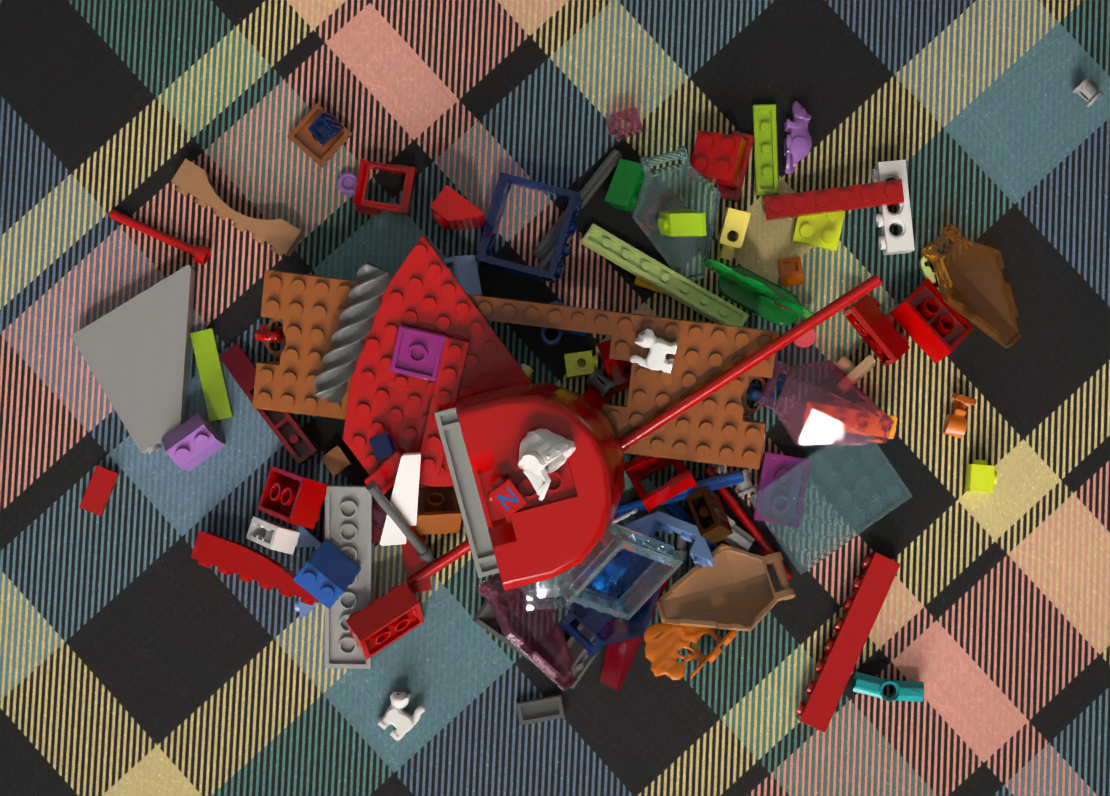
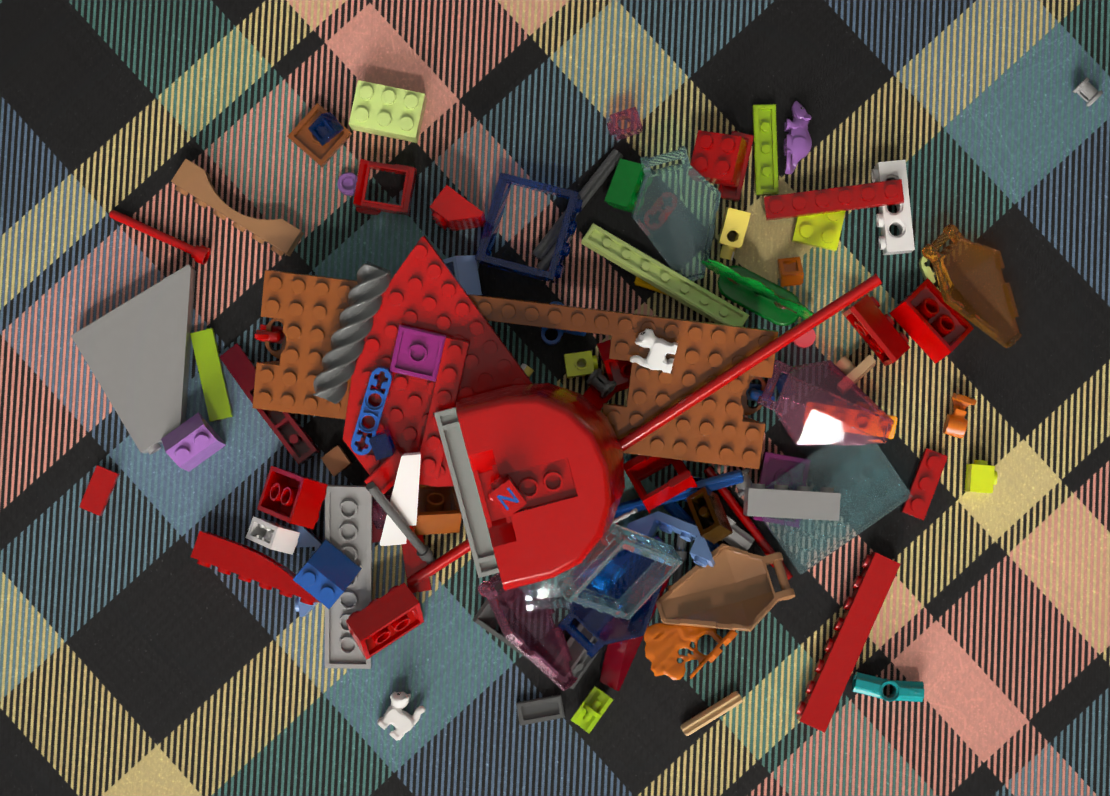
white head [518,428,576,501] -> none
lime slope [658,208,707,237] -> none
none -> yellowish green brick [349,80,427,143]
none -> blue beam [351,366,393,455]
none -> lime hips [570,686,613,733]
none -> tan axle [680,691,743,736]
none -> light grey brick [743,483,841,521]
none -> red plate [901,448,948,520]

